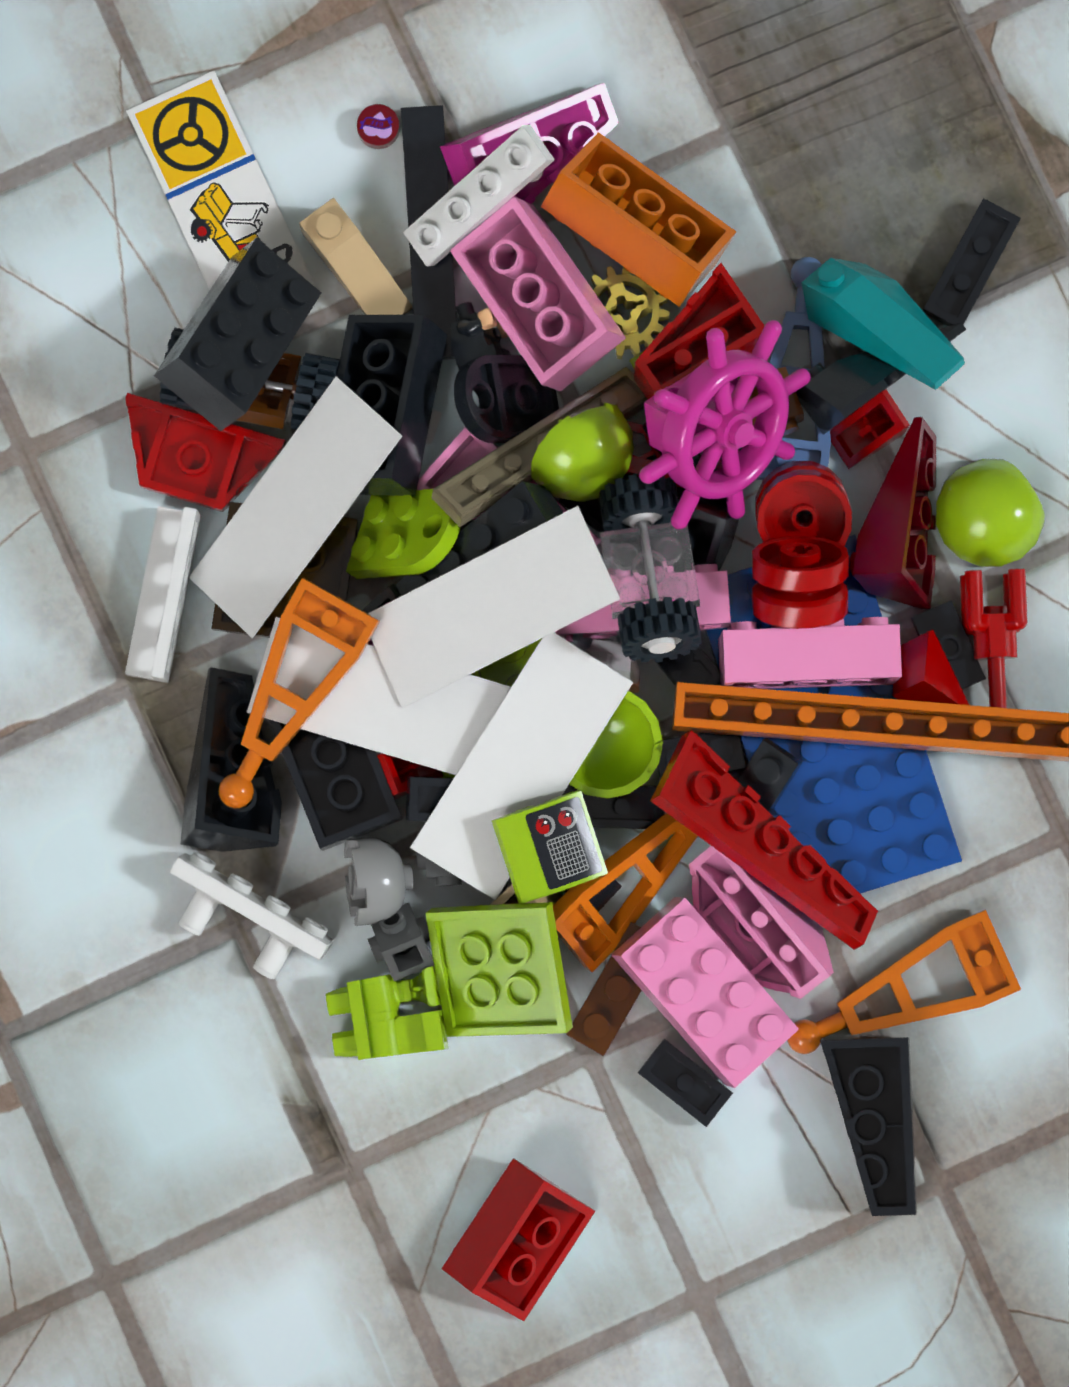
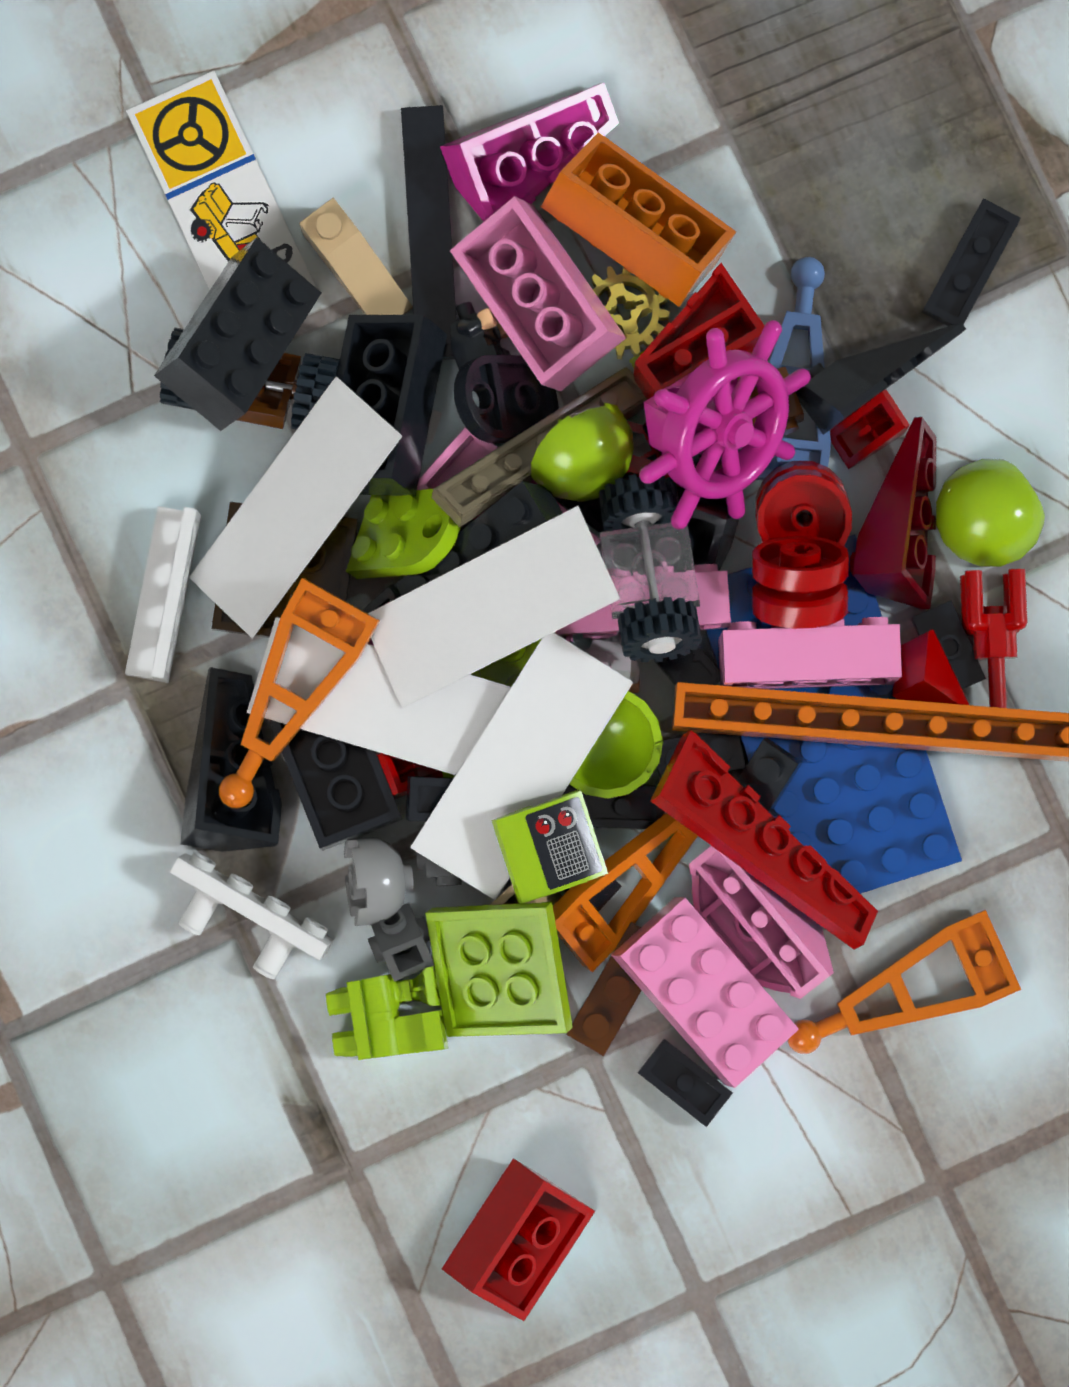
red wing [125,393,286,512] -> none
dark red tile [357,104,400,149] -> none
white plate [403,125,555,267] -> none
teal wedge [801,258,965,390] -> none
black wedge [820,1037,917,1216] -> none

